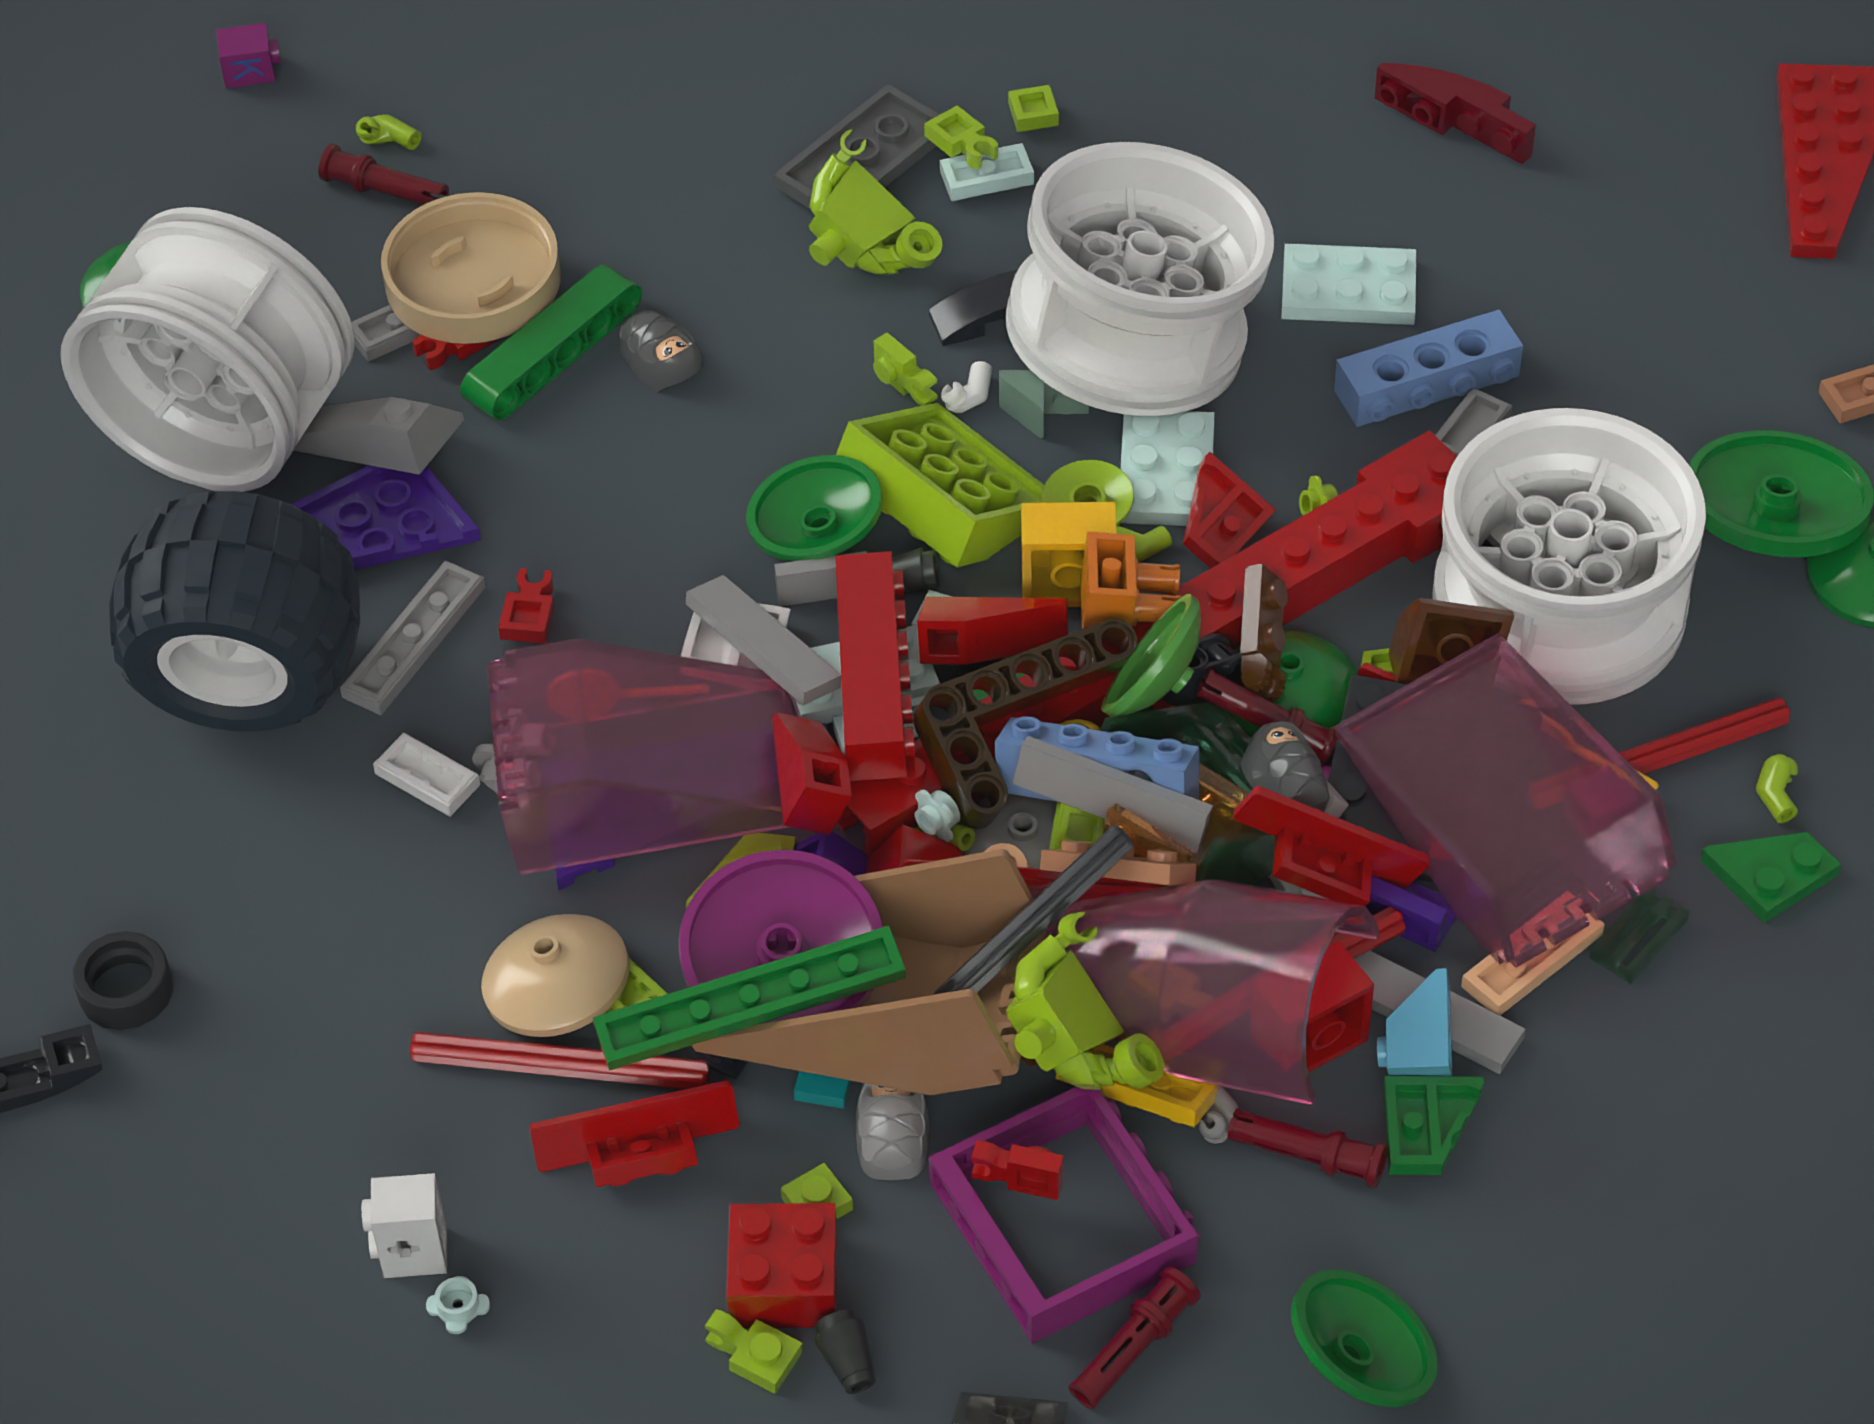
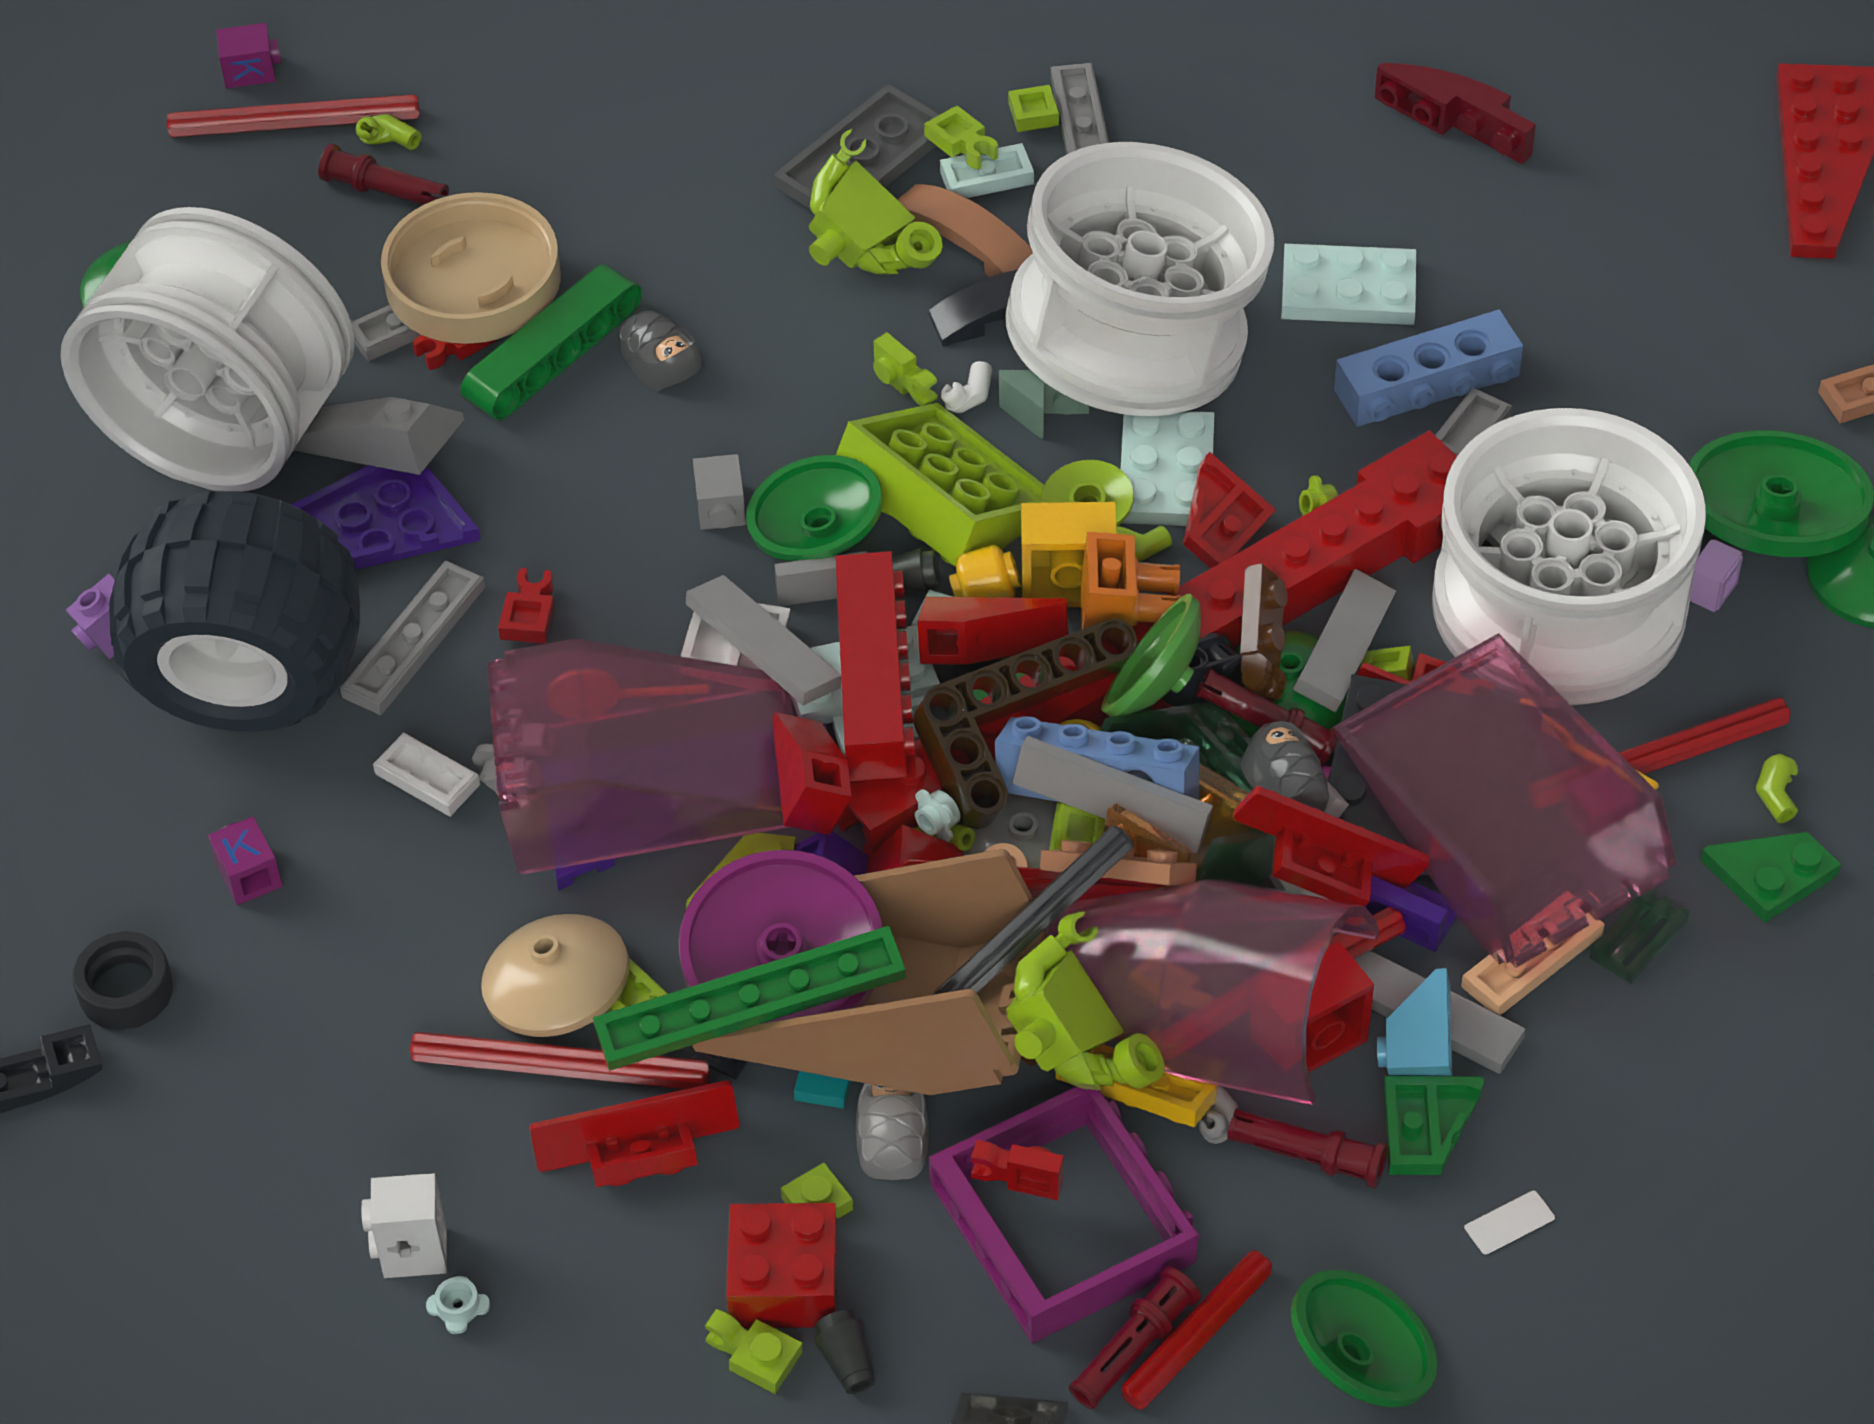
reddish brown slope [1388,598,1514,697] -> none
none -> medium lavender brick [66,574,115,660]
none -> red axle [167,94,420,138]
none -> magenta brick [208,816,282,905]
none -> light grey brick [693,454,746,530]
none -> nougat slope [897,184,1033,278]
none -> yellow head [949,545,1022,598]
none -> light grey tile [1051,63,1109,155]
none -> red axle [1121,1250,1272,1410]
none -> light grey tile [1293,569,1396,712]
none -> white sticker [1464,1190,1555,1255]
none -> lavender slope [1690,539,1743,613]

